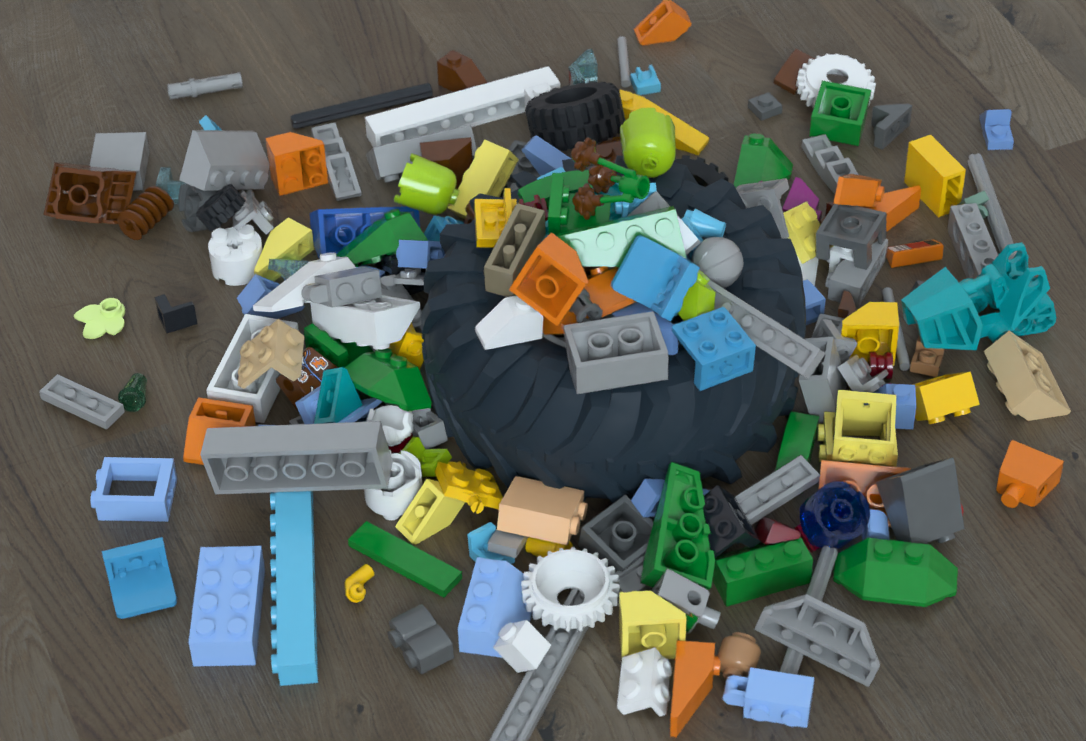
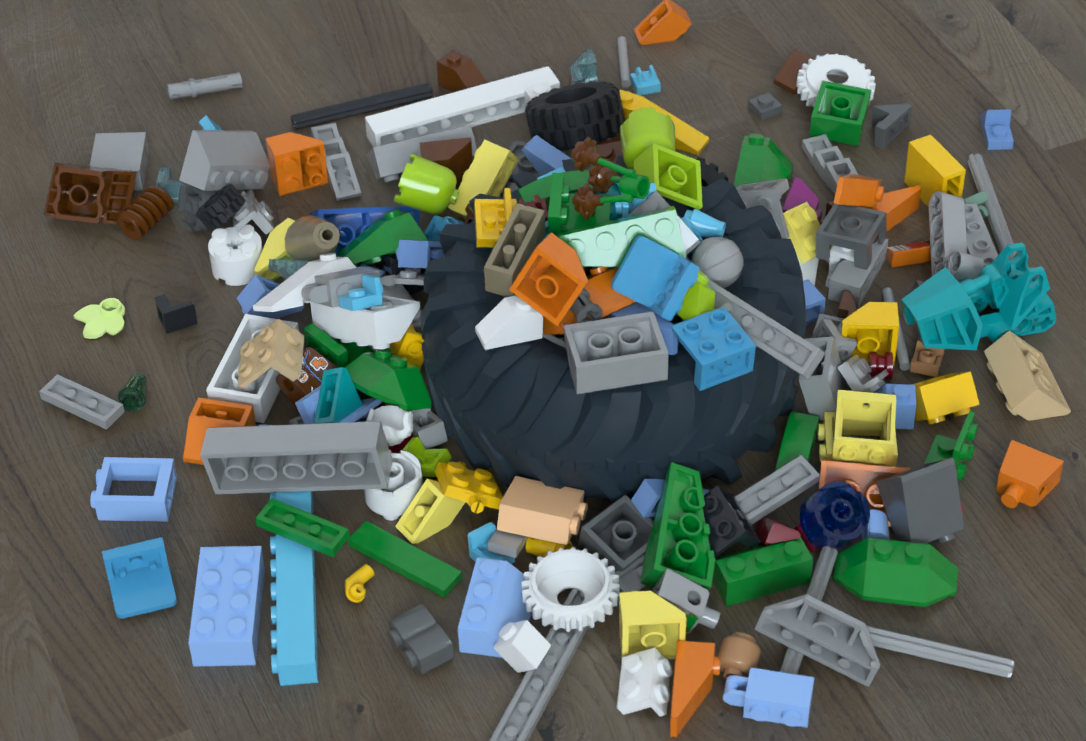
none -> green plate [255,498,350,558]
none -> dark tan cone [285,216,339,267]
none -> medium azure bracket [339,274,384,311]
none -> lime slope [634,143,703,210]
none -> light grey axle [866,625,1014,678]
none -> green bracket [924,411,978,481]
none -> light grey beam [929,191,984,282]

